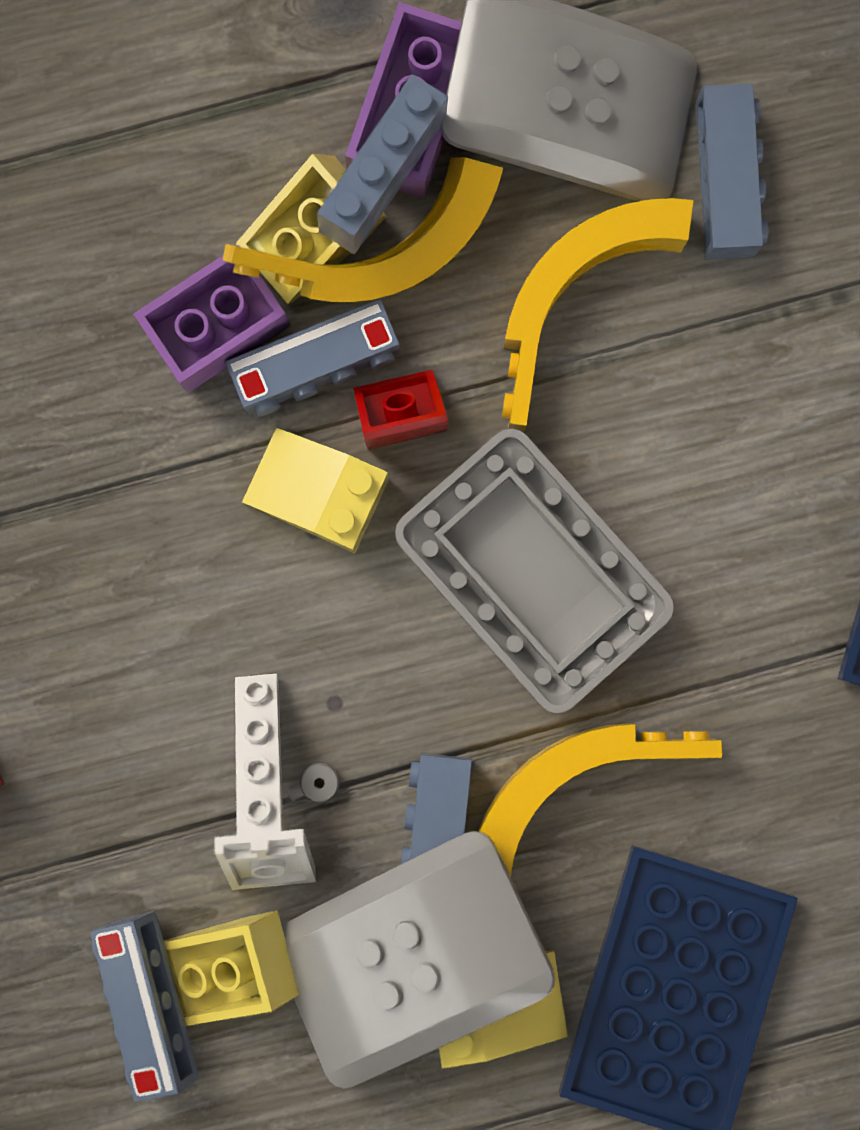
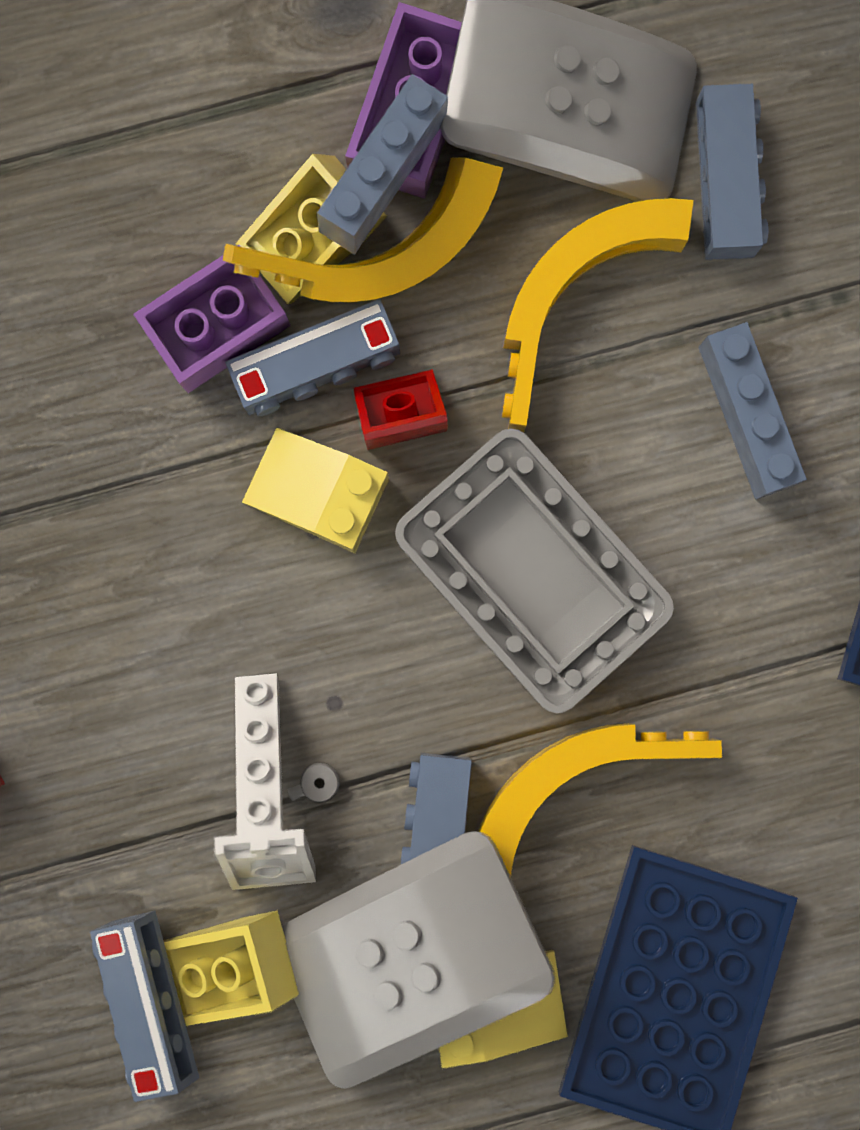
none -> sand blue brick [698,322,807,500]

